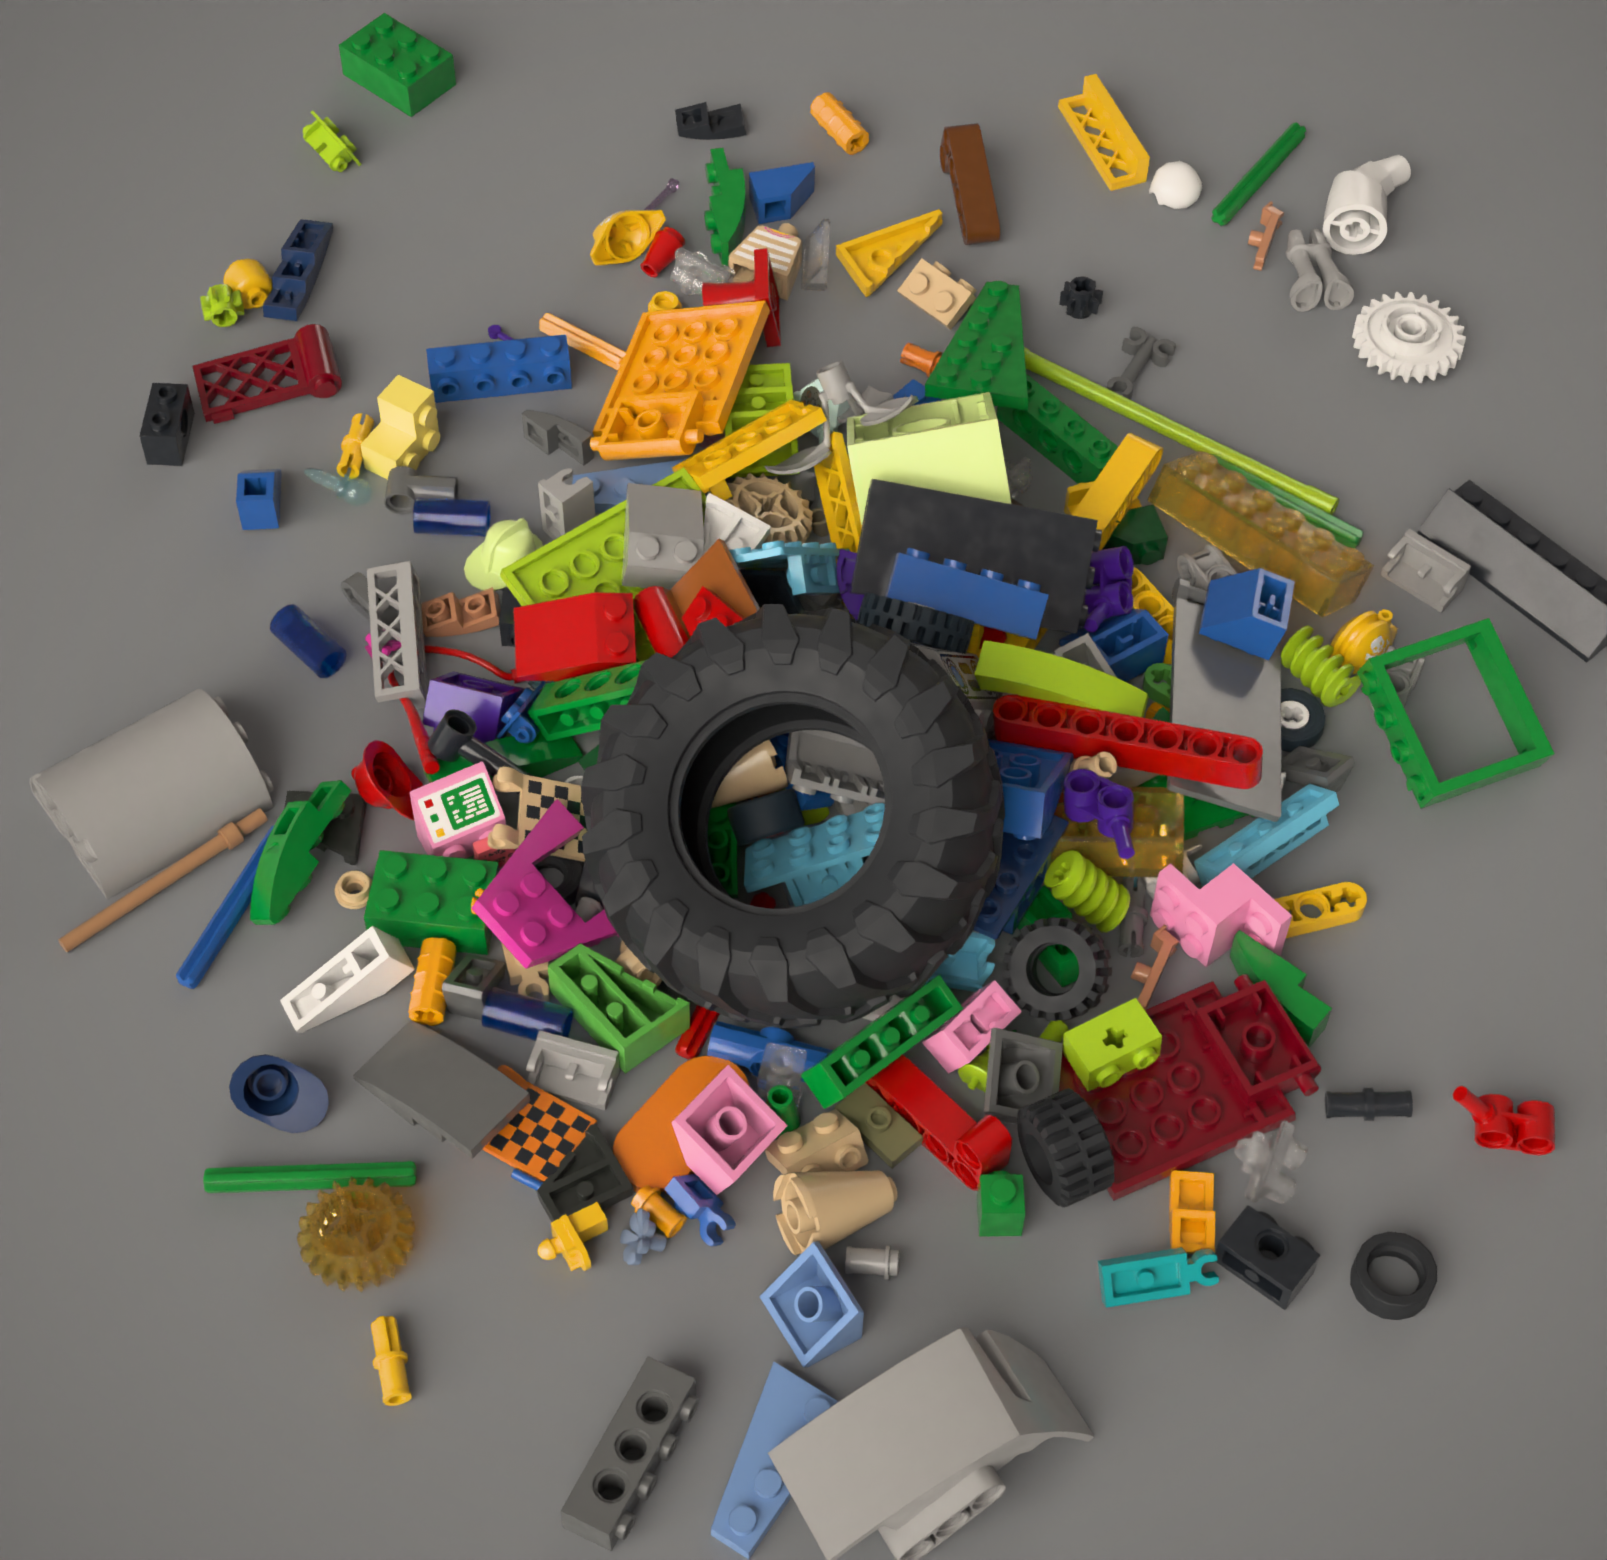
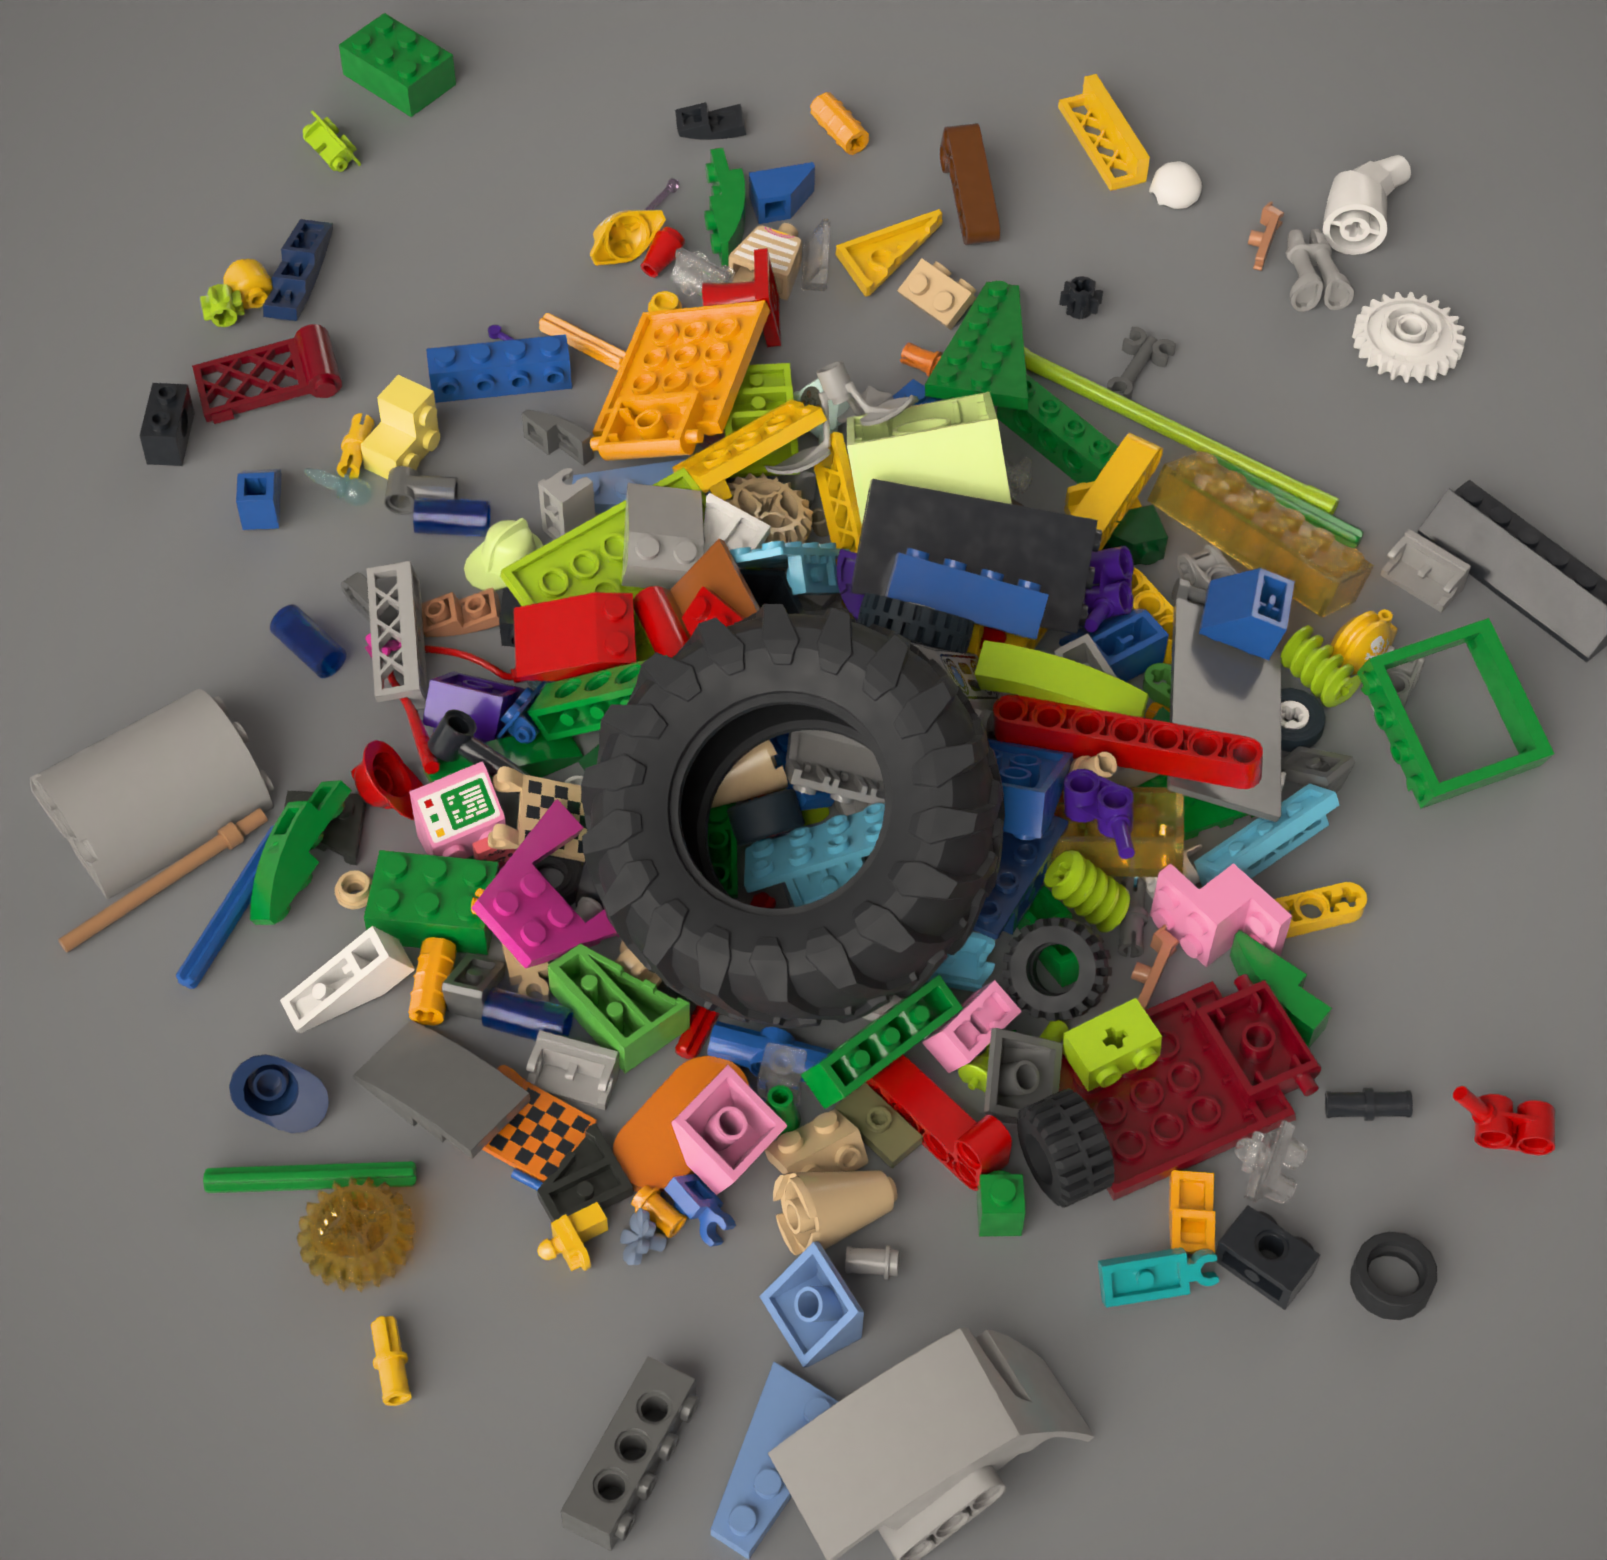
green axle [1211,122,1306,226] -> none

